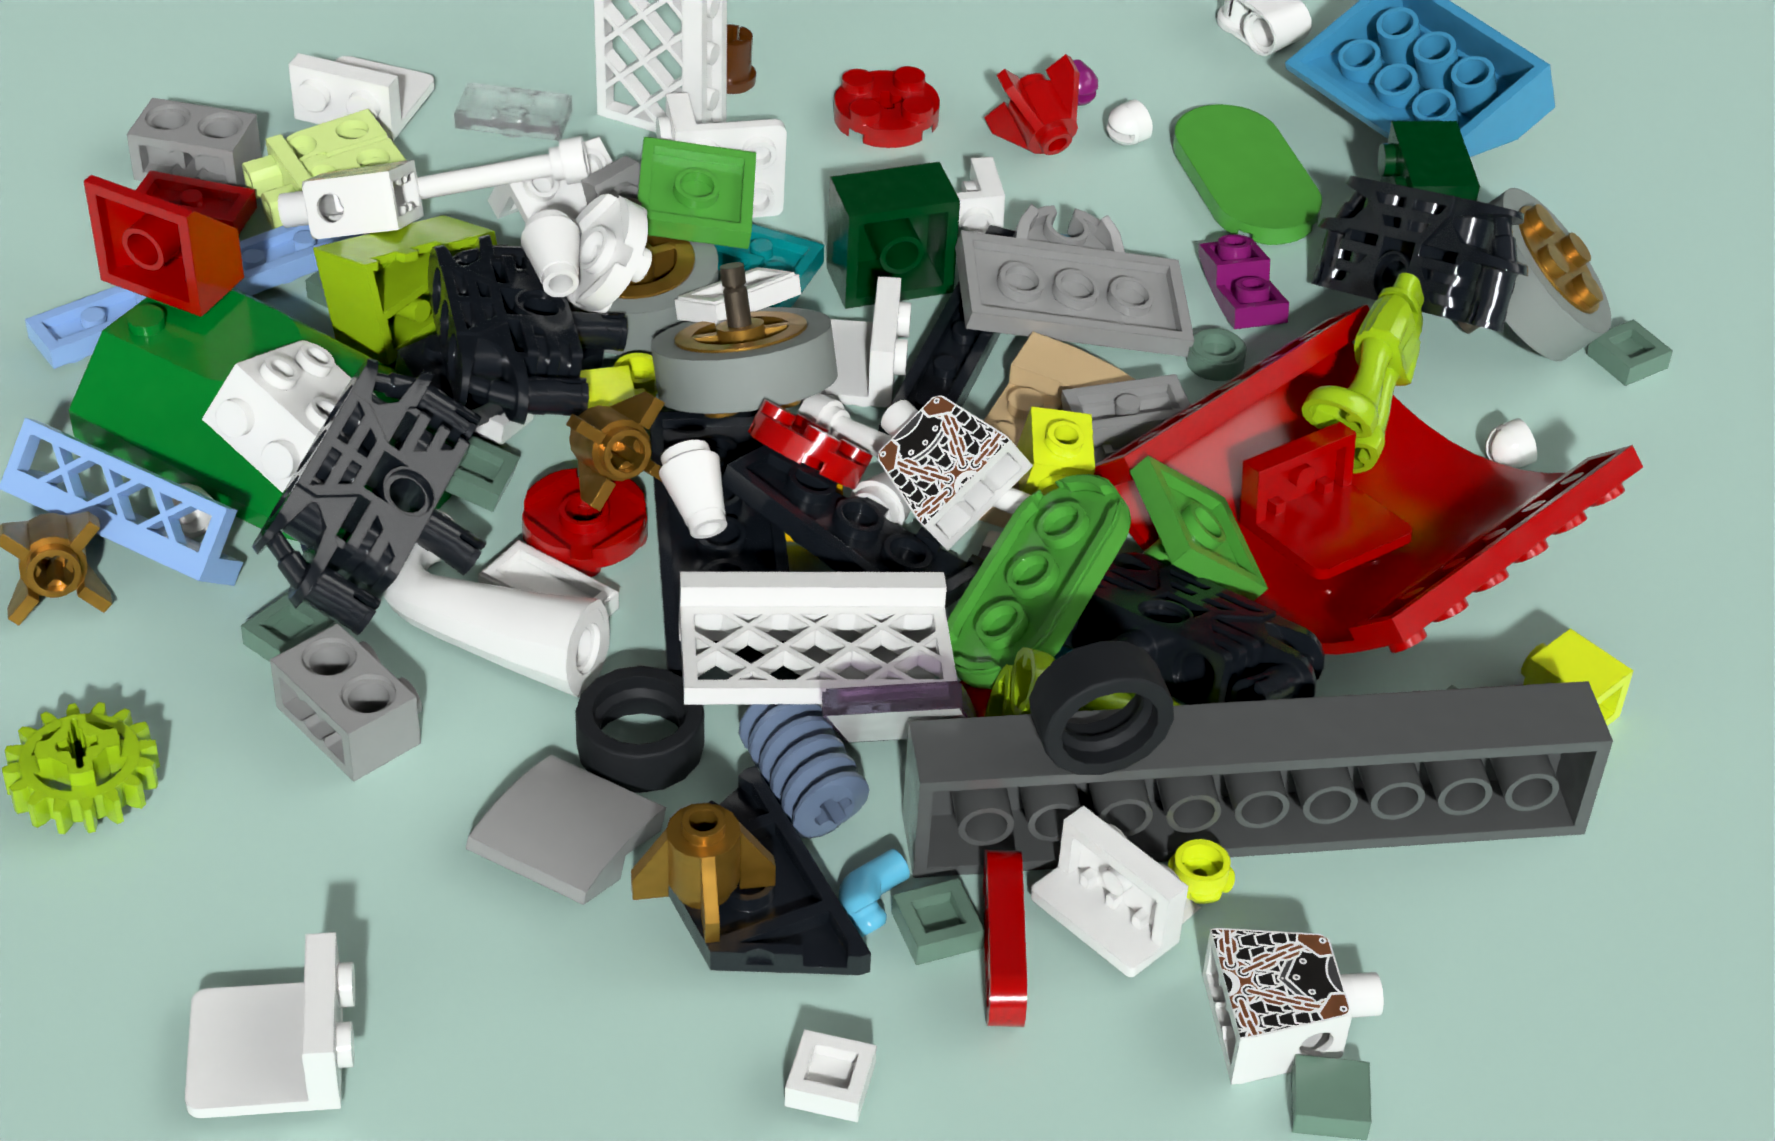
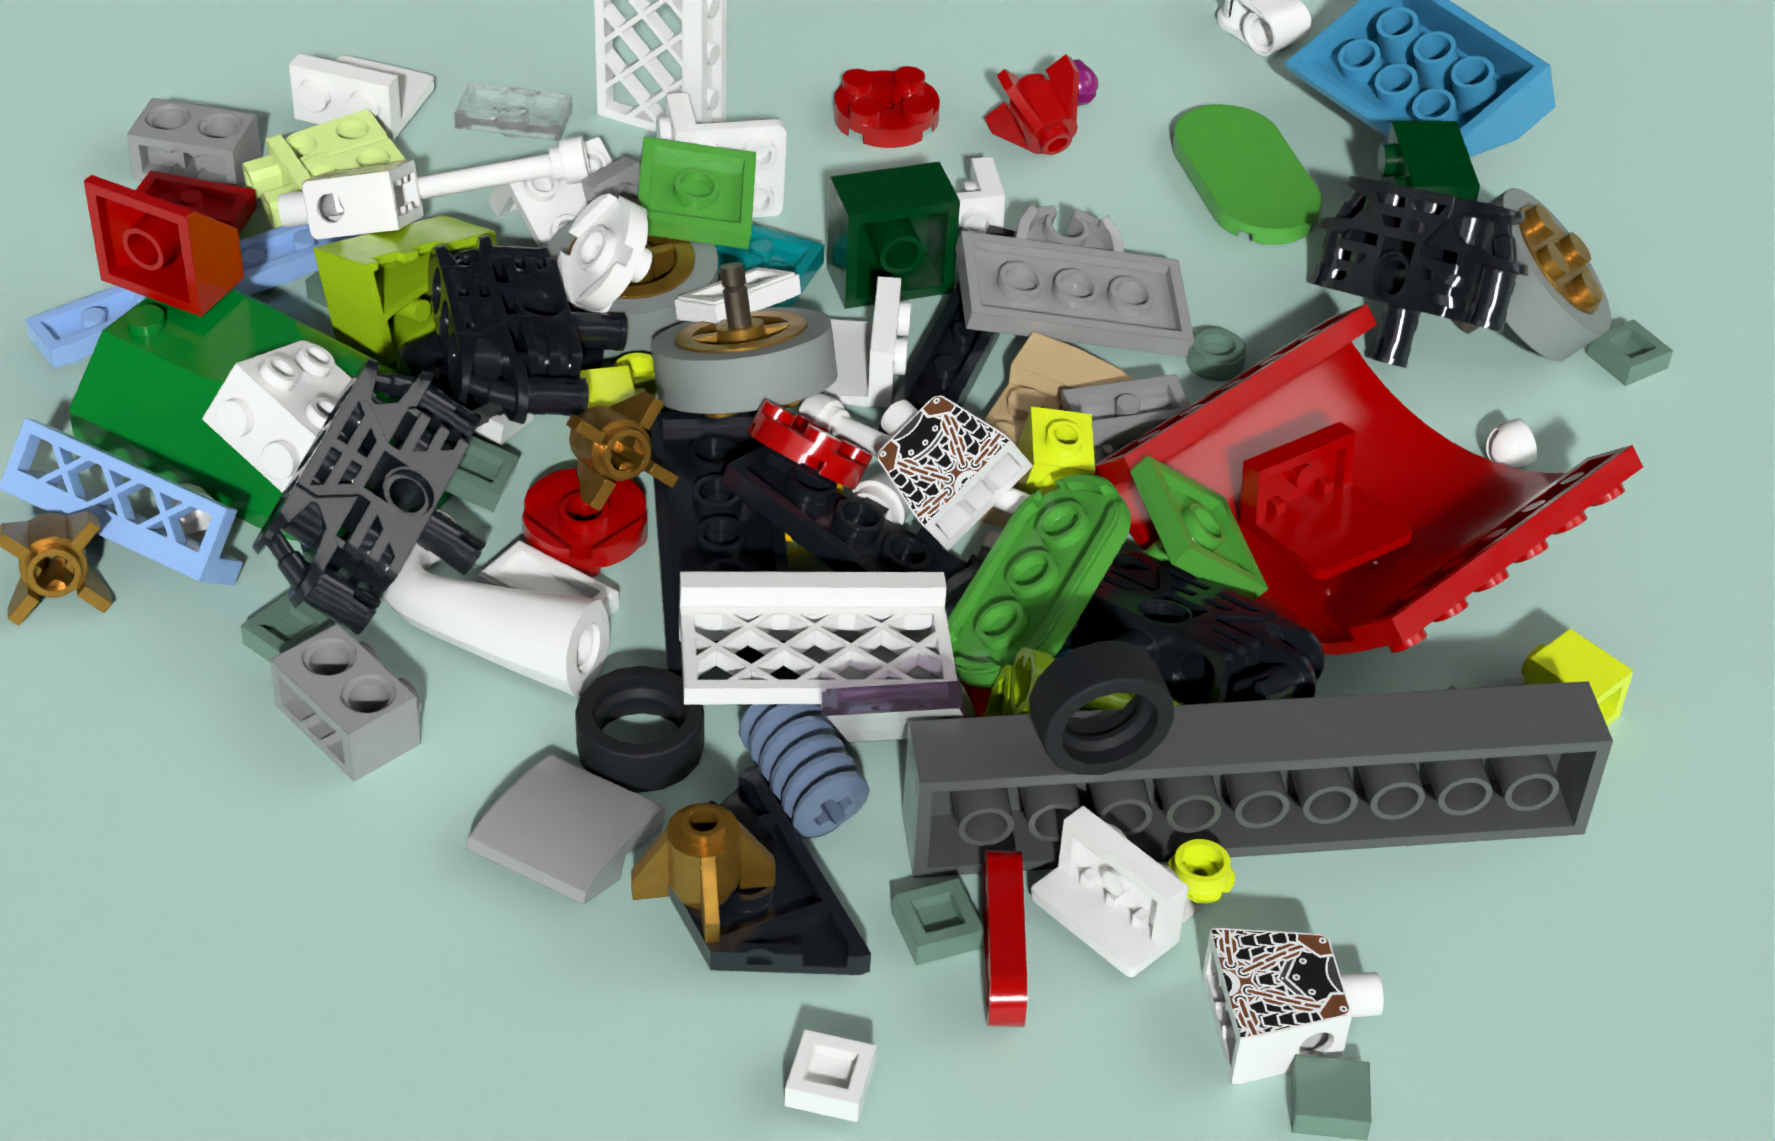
lime gear [2,702,160,834] -> none
white bracket [185,932,355,1118] -> none
white cone [521,210,580,297] -> none
white cone [659,440,727,539] -> none
reddish brown bush [727,24,756,94] -> none
medium azure arm [838,849,910,937] -> none
white hinge [1107,99,1153,146] -> none
magenta slope [1198,234,1289,329] -> none
lime piece [1301,273,1424,474] -> none

